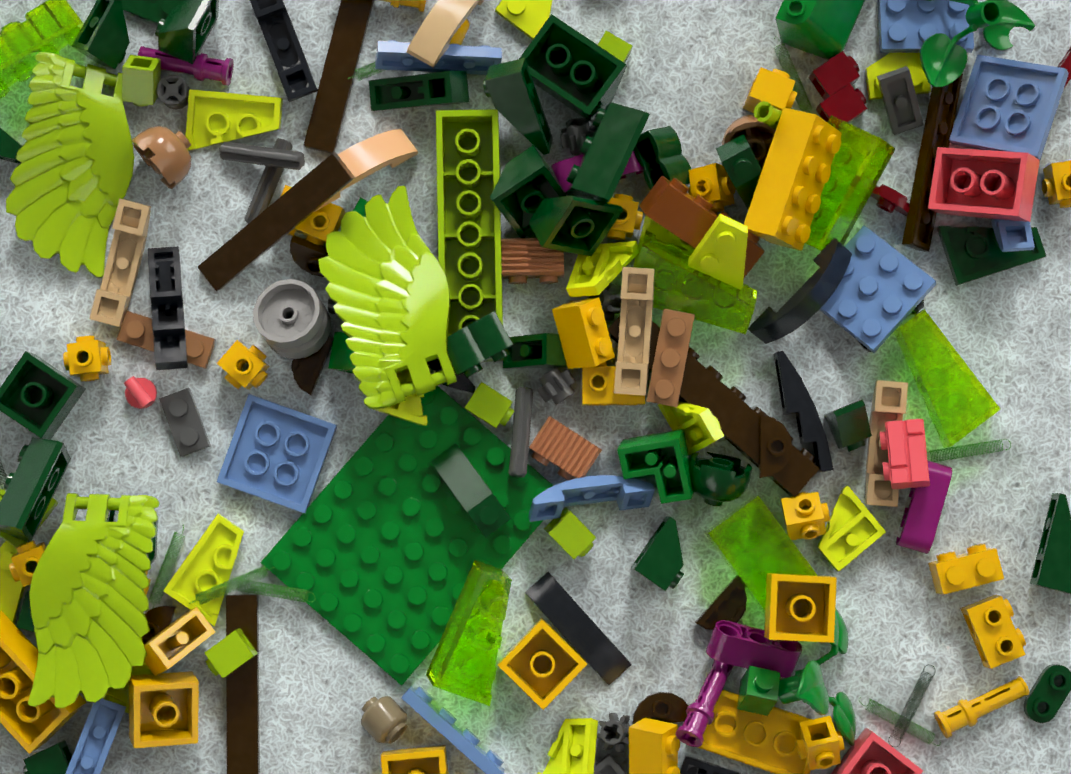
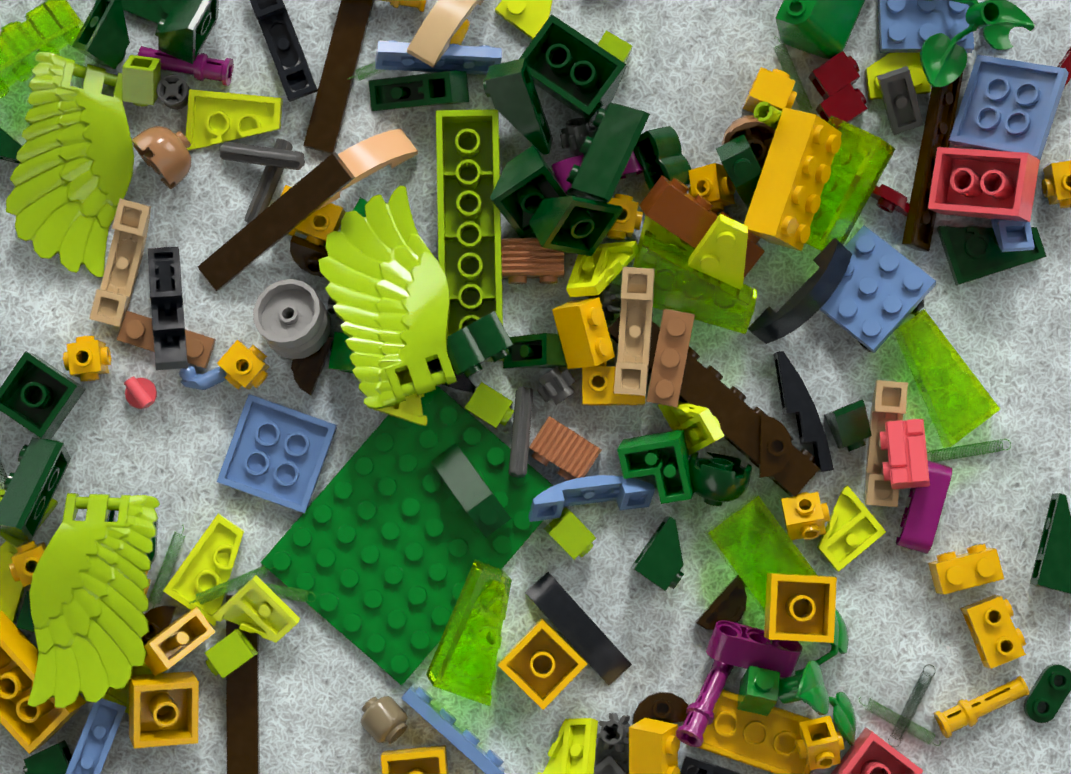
dark grey plate [159,388,211,457] -> none
none -> medium blue arm [179,365,226,390]
none -> neon yellow wing [212,575,300,643]

